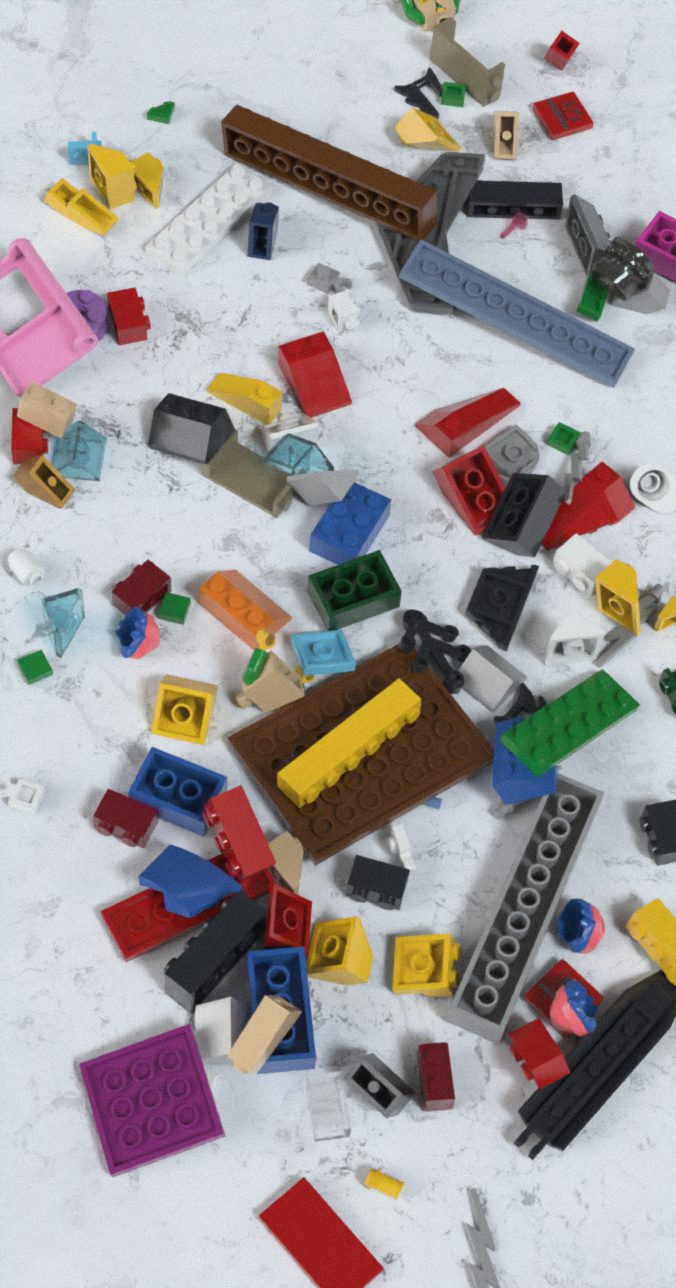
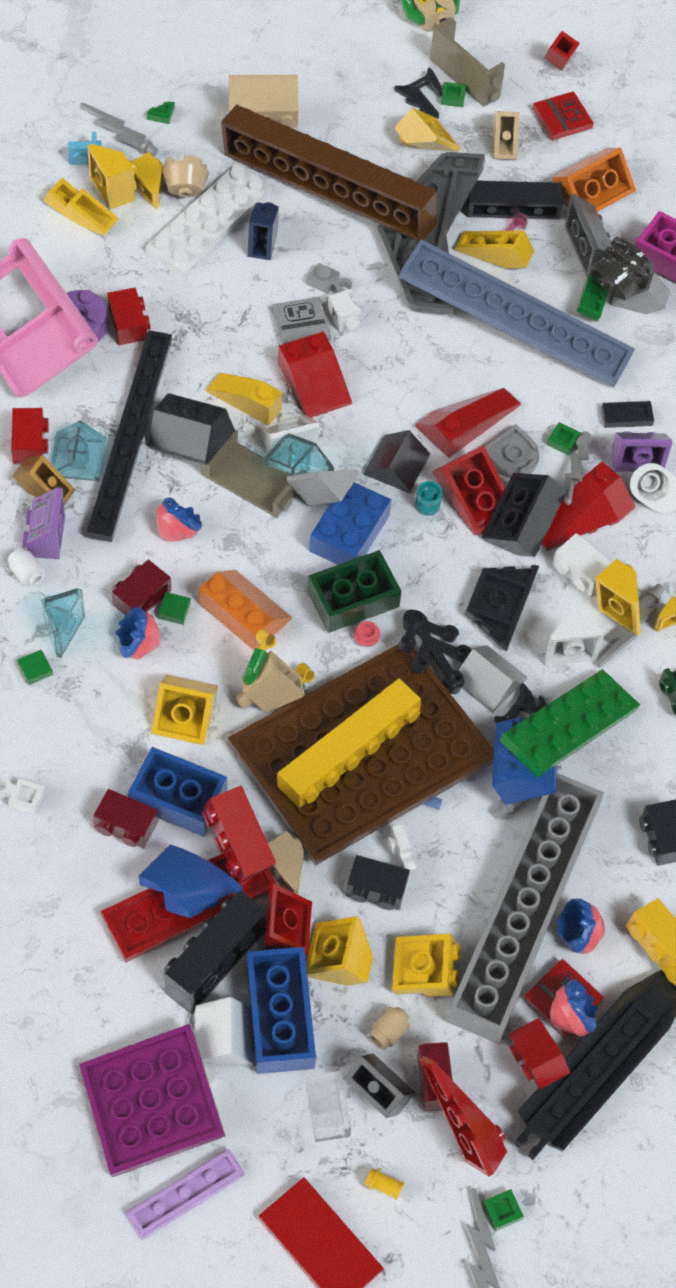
tan brick [17,381,77,439] -> none
tan slope [227,995,302,1074] -> none
medium azure tile [291,630,356,676] -> none
none -> medium lavender slope [23,488,66,560]
none -> light grey piece [81,103,158,157]
none -> black plate [87,330,172,542]
none -> lavender tile [126,1149,245,1241]
none -> hair [156,497,203,542]
none -> tan cone [162,155,209,197]
none -> tan slope [229,74,298,128]
none -> light grey tile [272,297,331,344]
none -> coral plate [354,621,380,647]
none -> black slope [364,430,430,494]
none -> tan brick [368,1006,410,1050]
none -> teal wheel [415,481,442,516]
none -> red wedge [419,1056,507,1177]
none -> yellow slope [455,230,534,268]
none -> green tile [483,1189,524,1231]
none -> orange slope [552,147,636,212]
none -> black tile [601,401,654,428]
none -> medium lavender slope [612,431,672,472]

